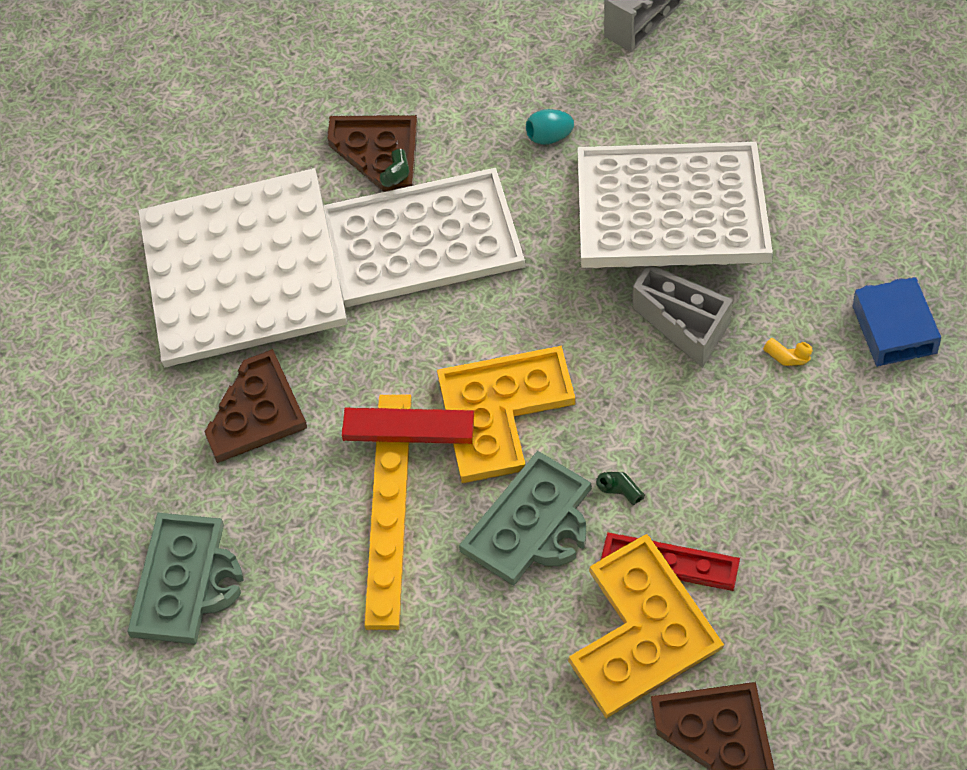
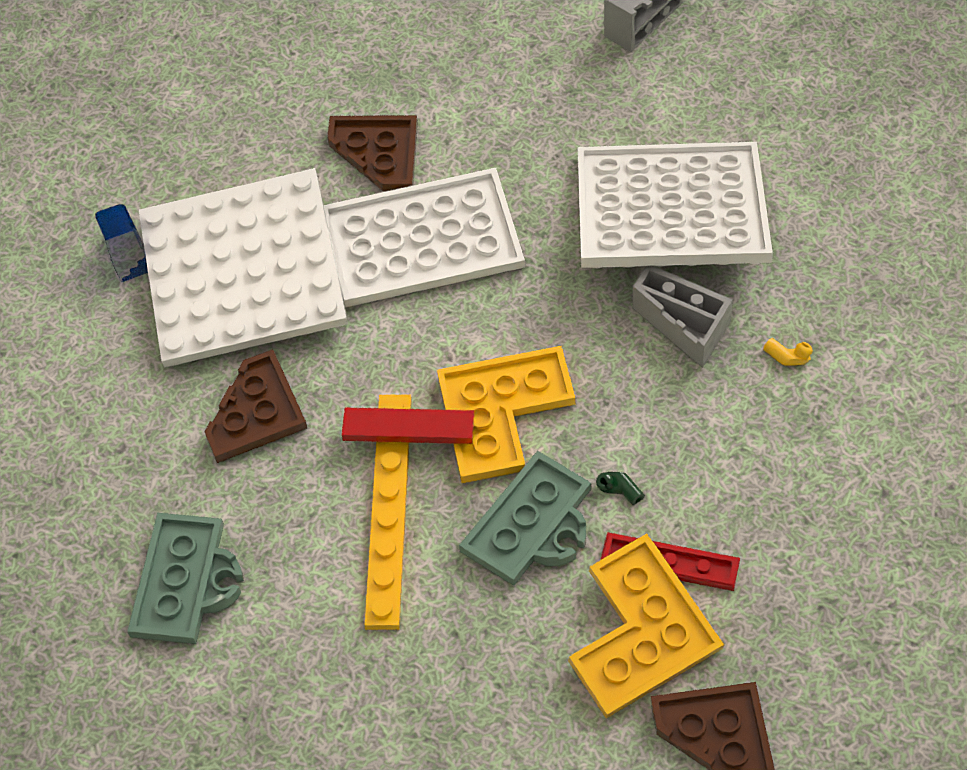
dark green arm [379,149,409,187] -> none
teal animal [526,109,574,145] -> none
blue brick [852,277,941,367] -> none
none -> clear blue piece [95,204,148,282]

